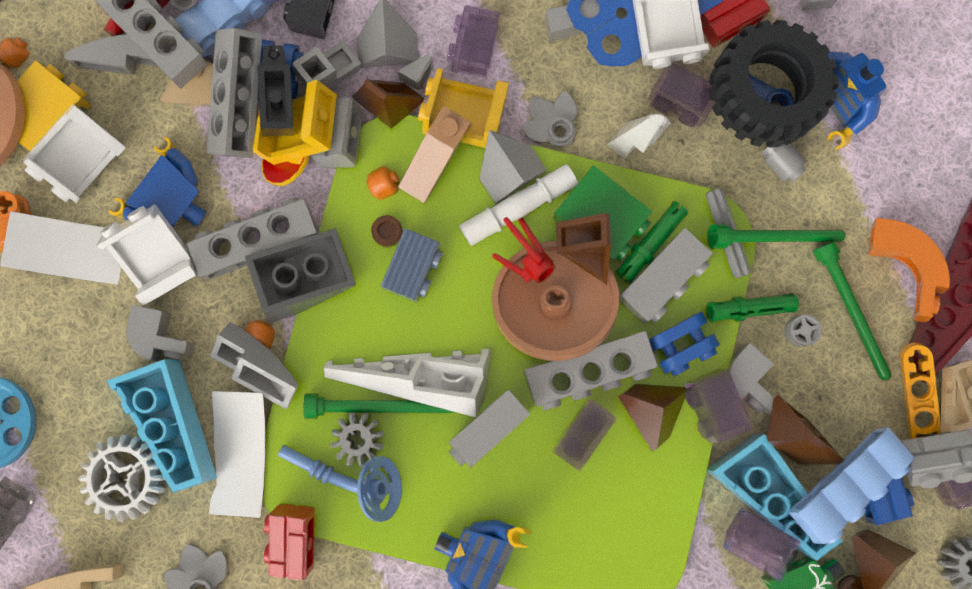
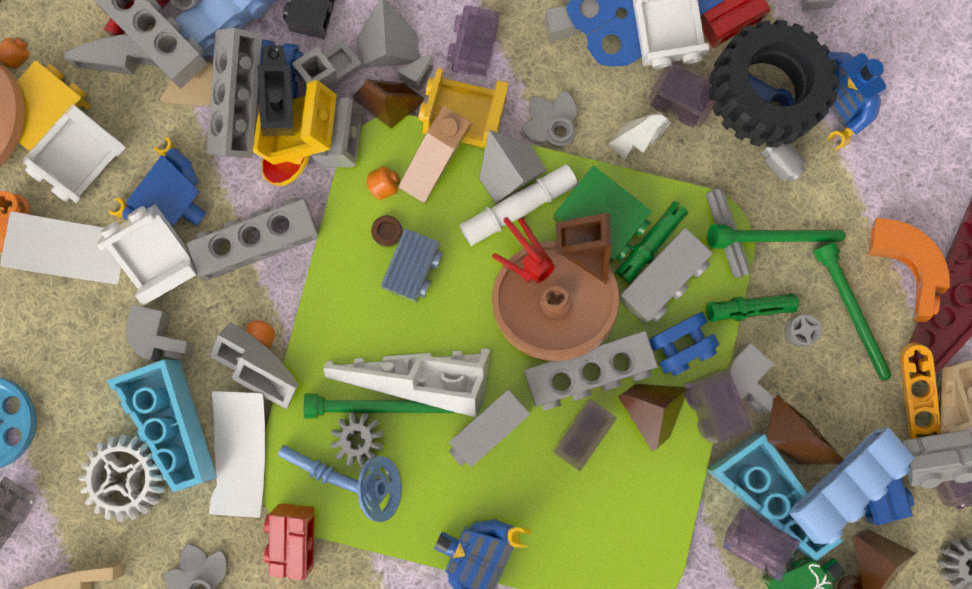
dark grey slope [245,228,356,324] -> none

